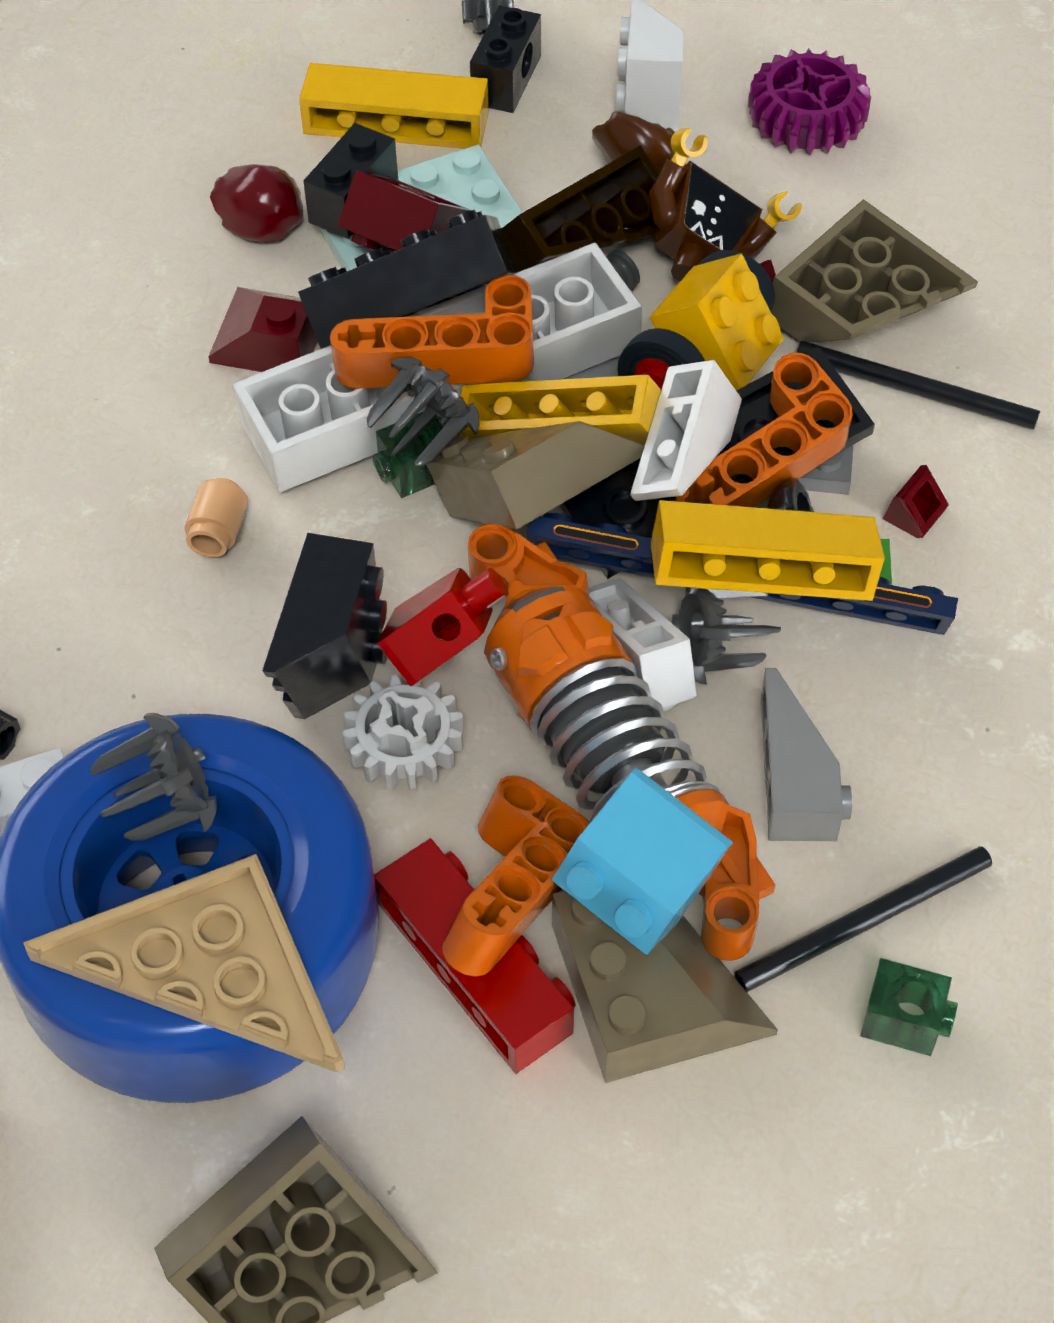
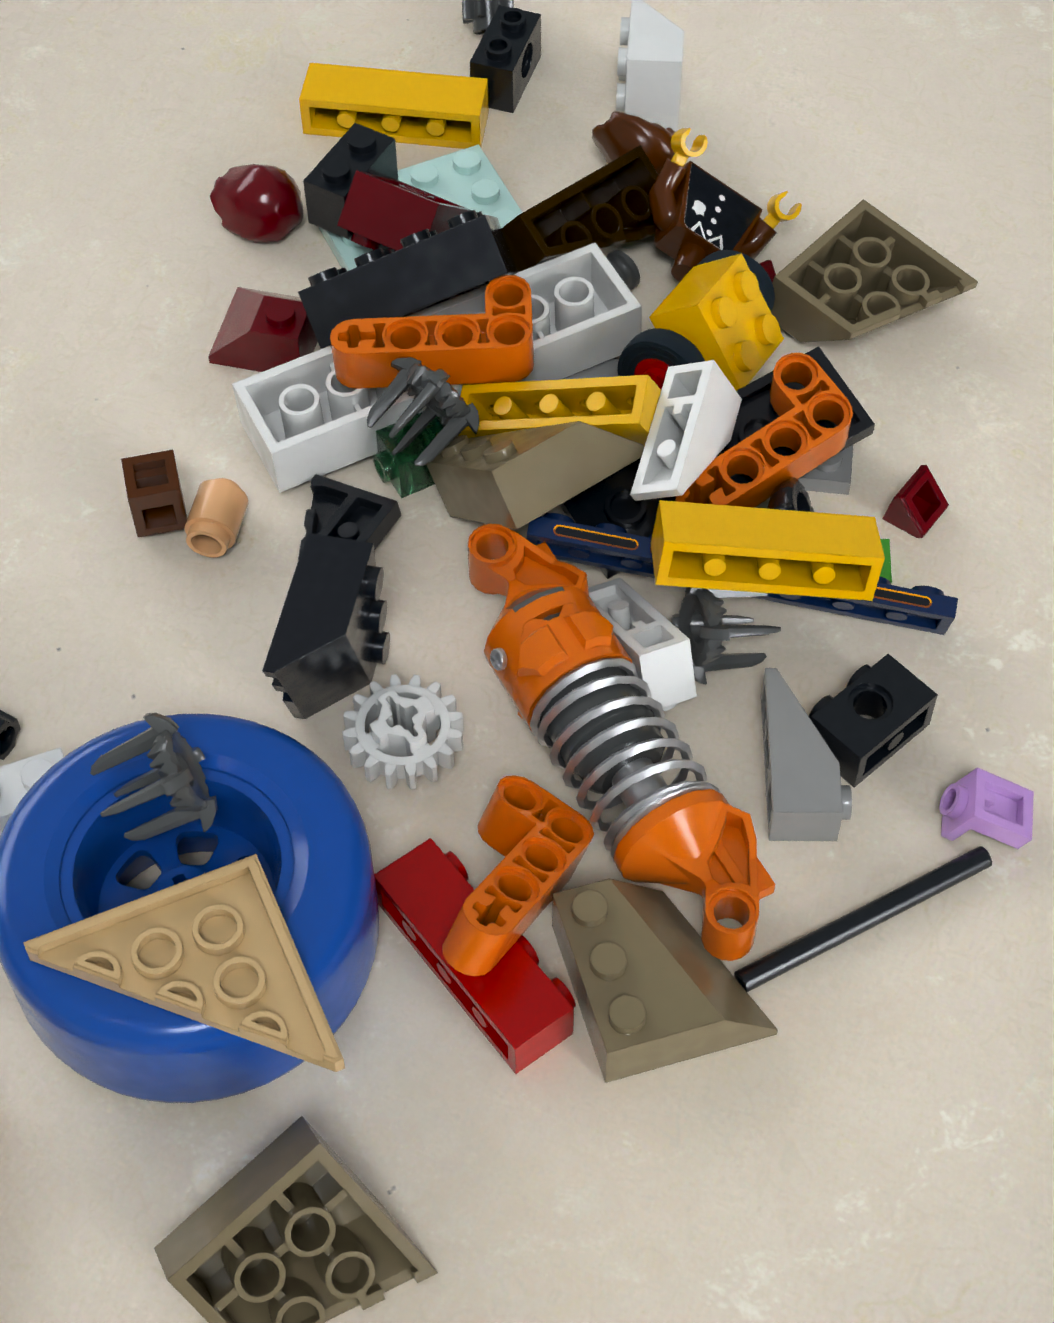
red torso [377,568,509,686] -> none
medium azure slope [552,768,733,956] -> none
magenta gear [748,48,871,155] -> none
black piece [797,340,1040,430] -> none
clear green brick [860,958,958,1056] -> none
none -> reddish brown brick [121,449,187,537]
none -> black wing [298,474,401,560]
none -> black brick [809,654,938,788]
none -> lavender bracket [939,767,1034,849]

